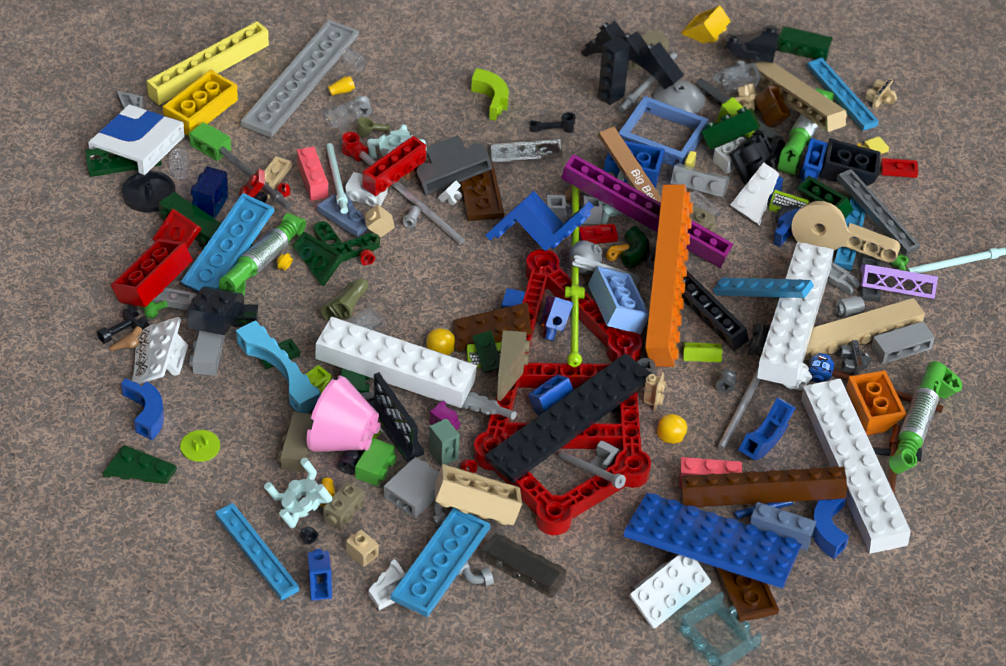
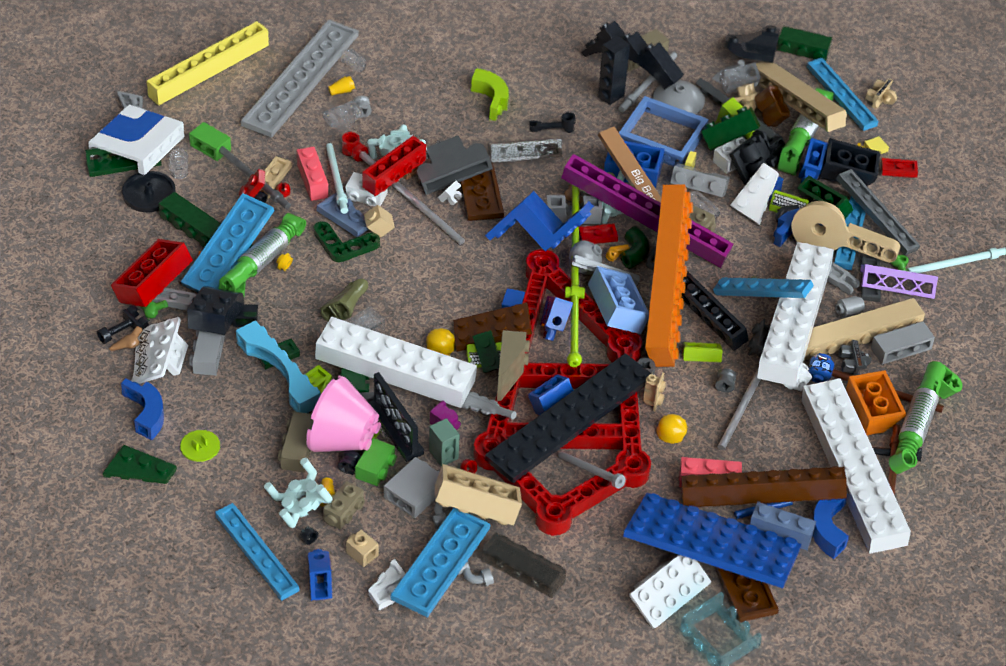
red tile [152,209,202,249] -> none
yellow brick [163,70,238,136] -> none
clear blue brick [190,166,229,219] -> none
dark green wing [293,231,345,286] -> none
olive bar [357,117,390,137] -> none
red hinge [359,249,375,266] -> none
light grey pin [403,206,421,228] -> none
light grey panel [590,440,619,470] -> none
yellow slope [681,5,731,44] -> none
blue arch [738,398,796,460] -> none

